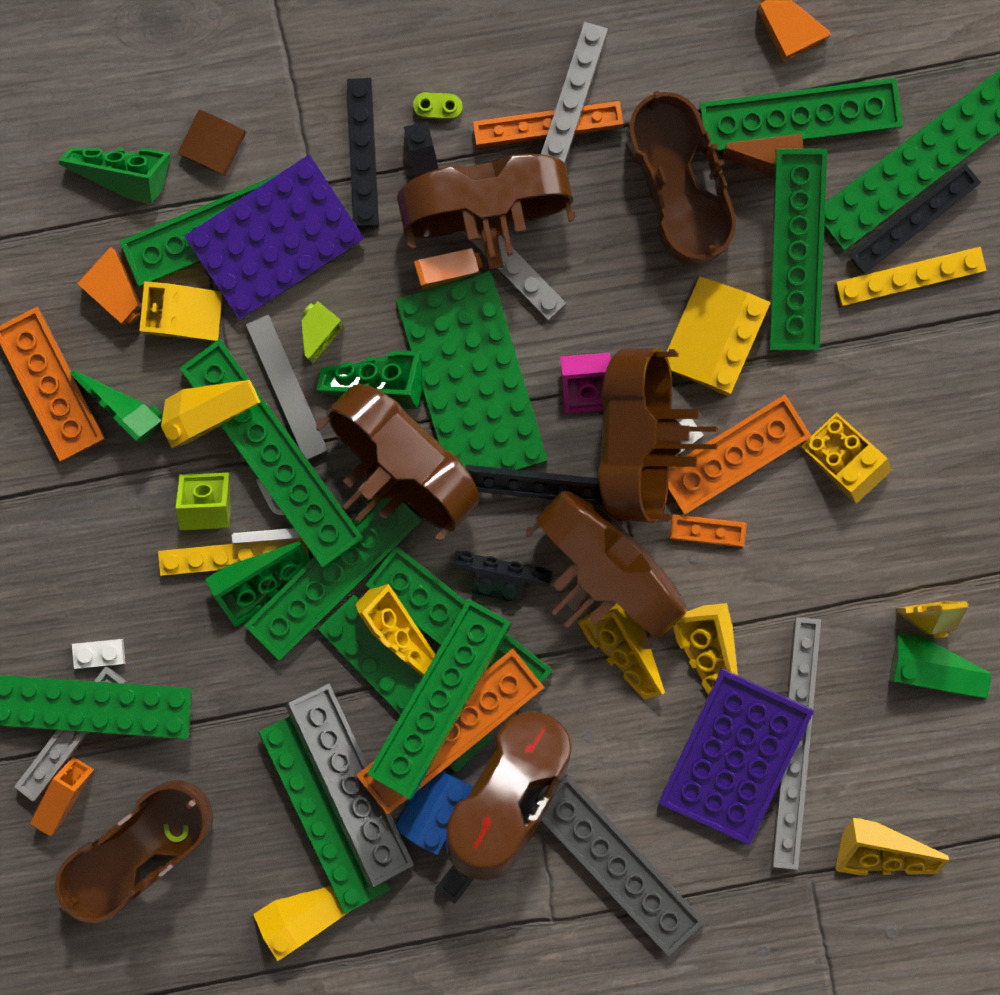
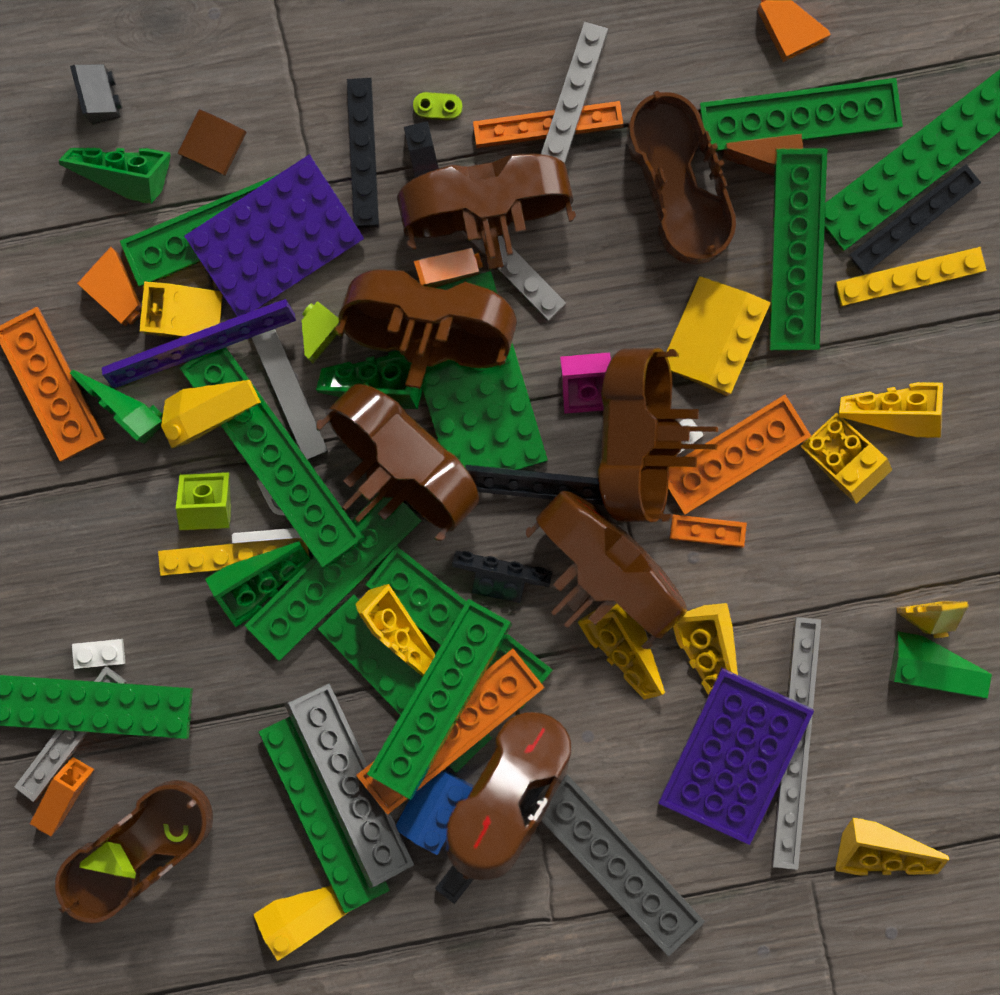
none -> slope [70,64,123,125]
none -> lime slope [79,842,136,878]
none -> dark purple plate [102,299,296,389]
none -> reddish brown piece [335,270,517,389]
none -> yellow wedge [839,382,943,438]

